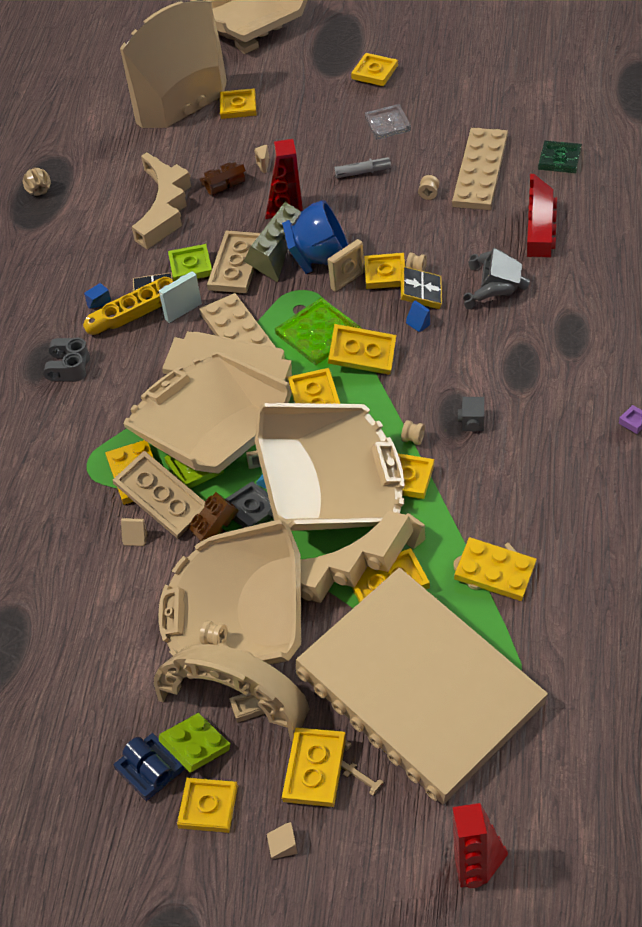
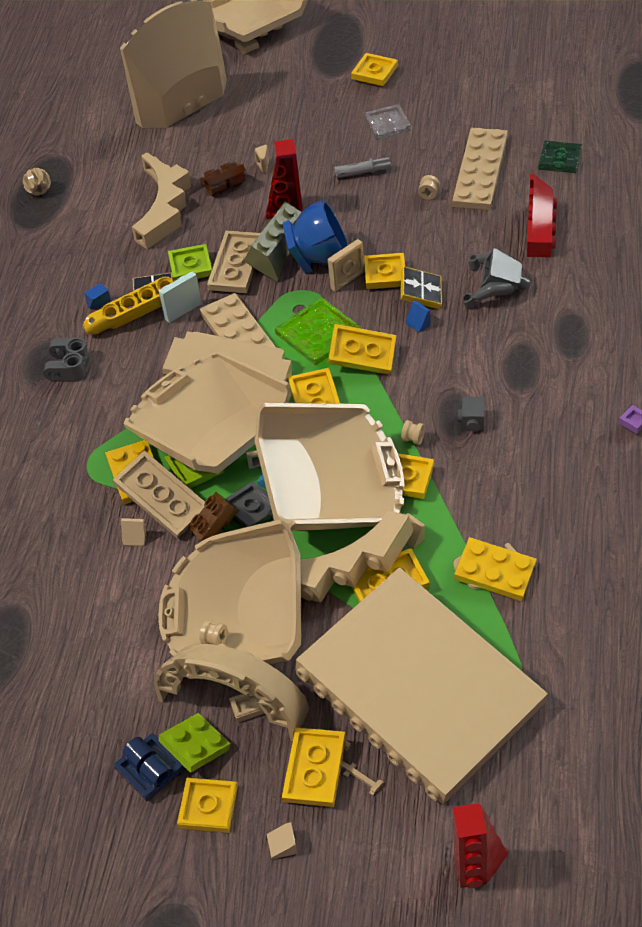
yellow tile [220,88,257,119] -> none
tan wheel [406,253,427,272] -> none

